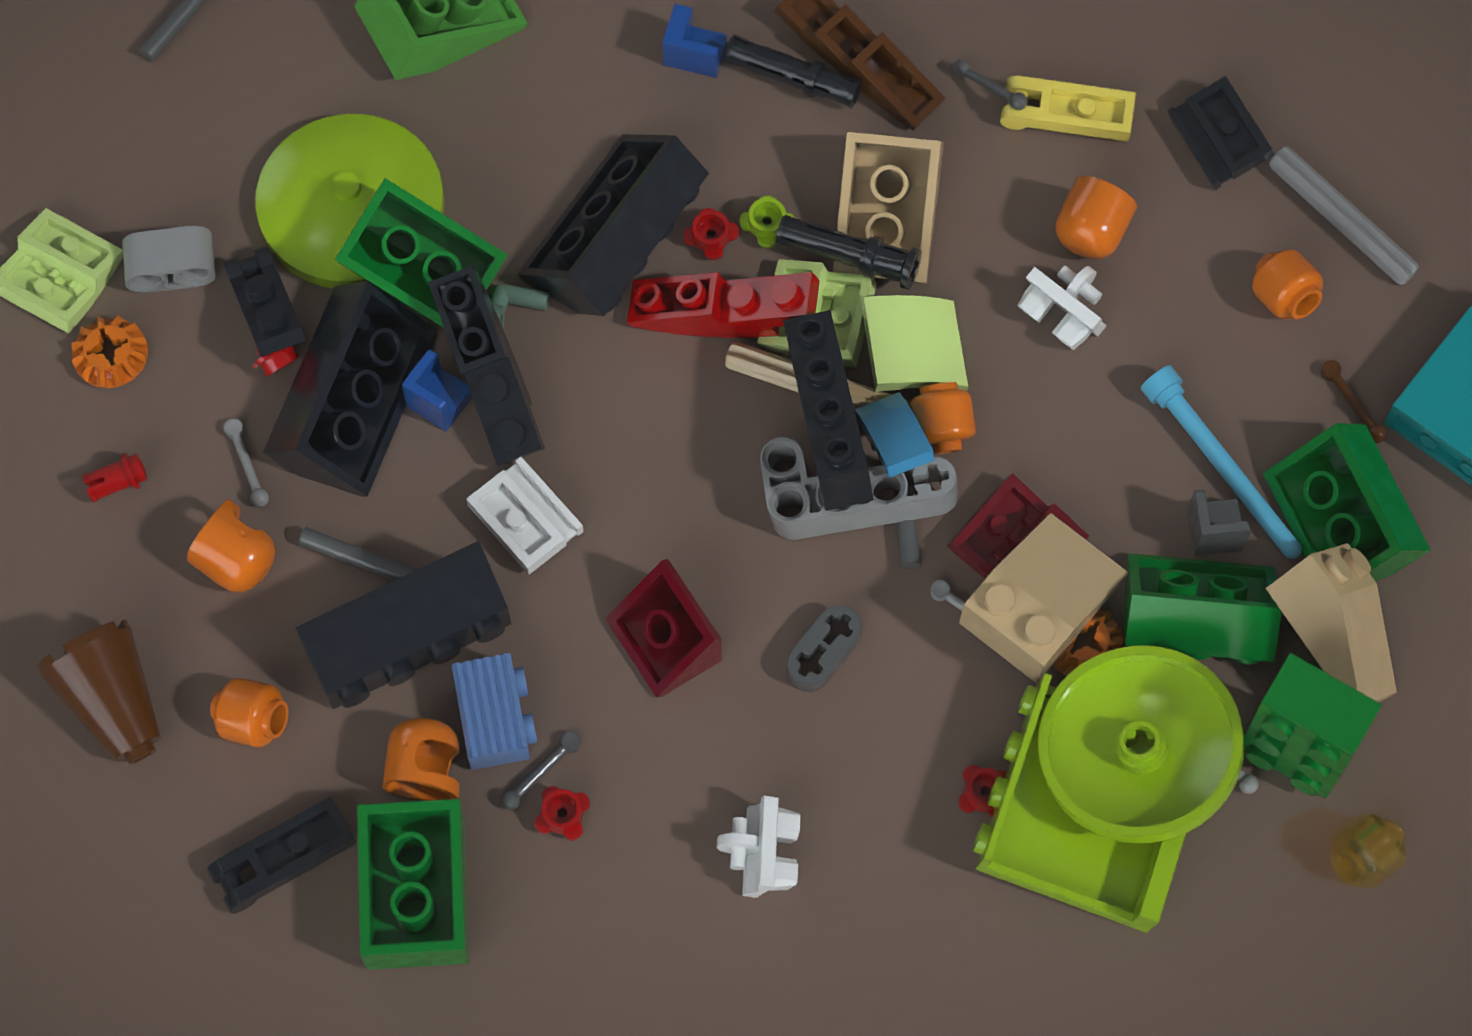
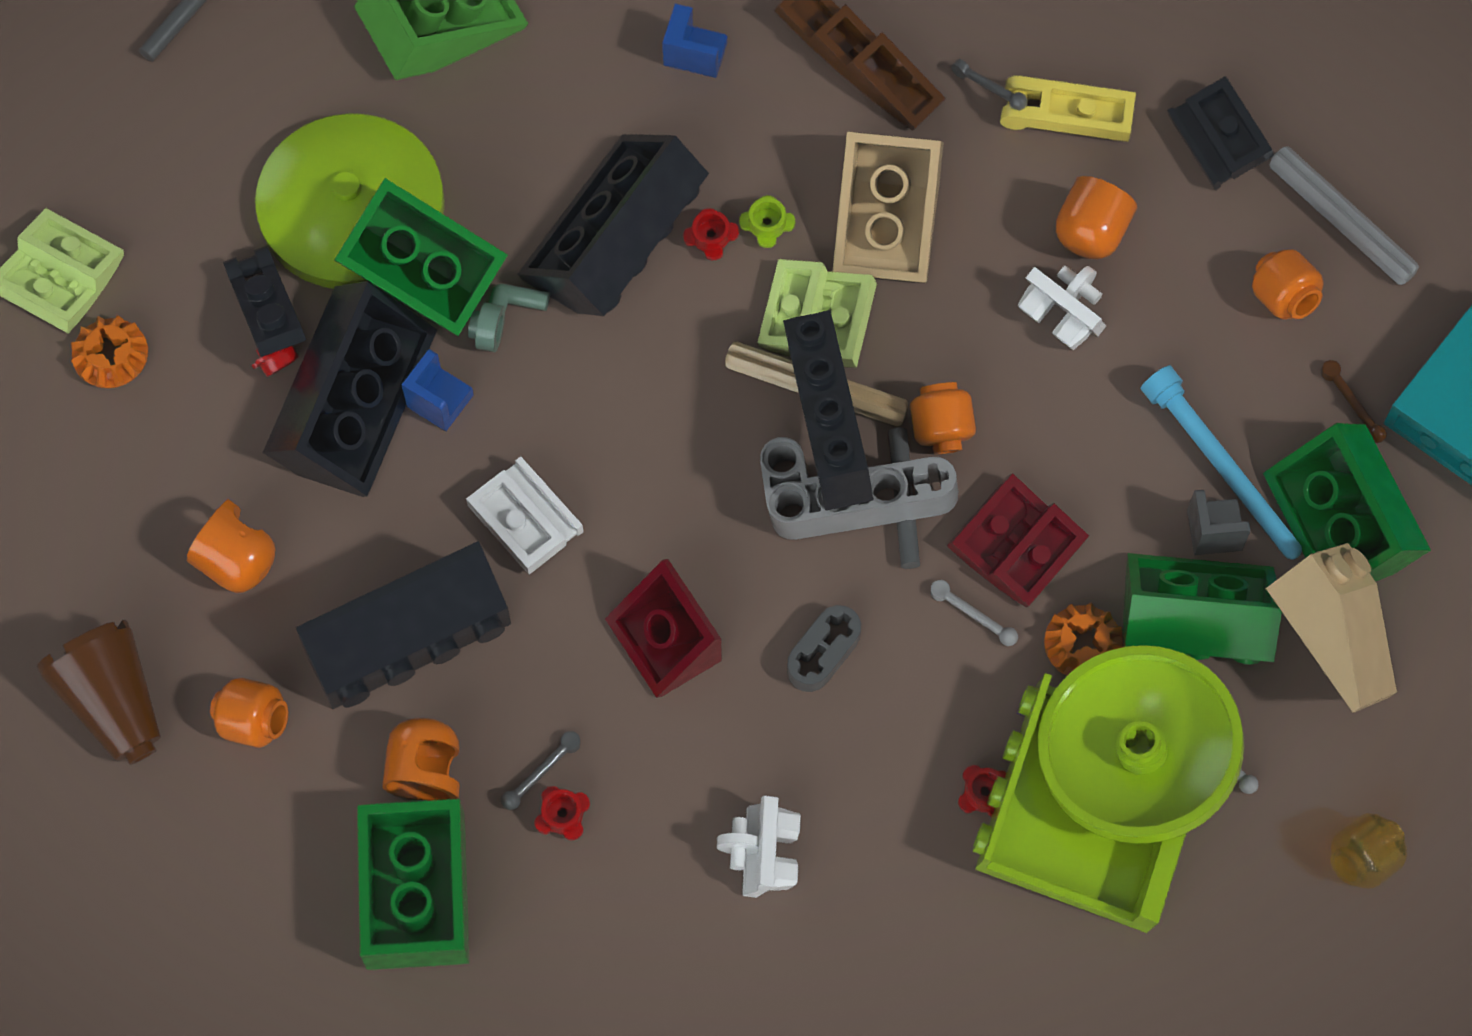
red pin [82,453,148,503] -> none
light grey beam [122,226,215,293] -> none
black plate [207,796,357,914] -> none
light grey hinge [224,418,269,508] -> none
dark grey bar [299,527,417,581] -> none
black slope [428,265,545,466] -> none
medium blue brick [452,653,537,770] -> none
red slope [626,272,820,338] -> none
black pin [724,34,862,108] -> none
black pin [776,215,922,290] -> none
dark azure slope [854,392,934,478] -> none
yellowish green slope [862,295,968,392] -> none
tan slope [959,513,1129,684] -> none
green brick [1244,653,1382,798] -> none

